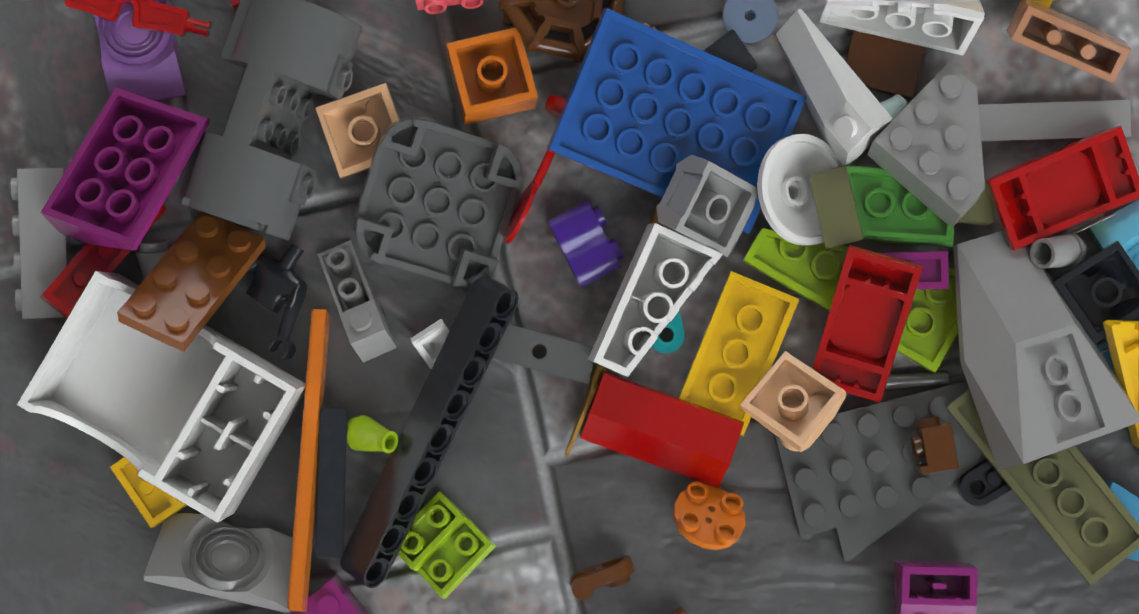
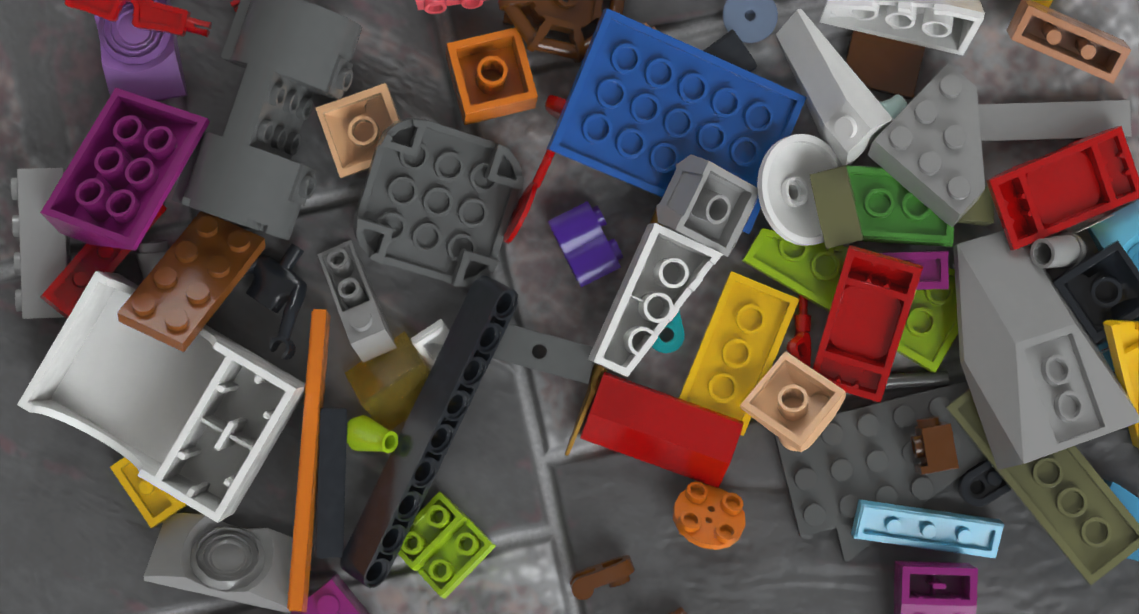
none -> clear yellow slope [345,331,431,431]
none -> red hand [786,295,811,368]
none -> medium azure tile [851,499,1004,558]

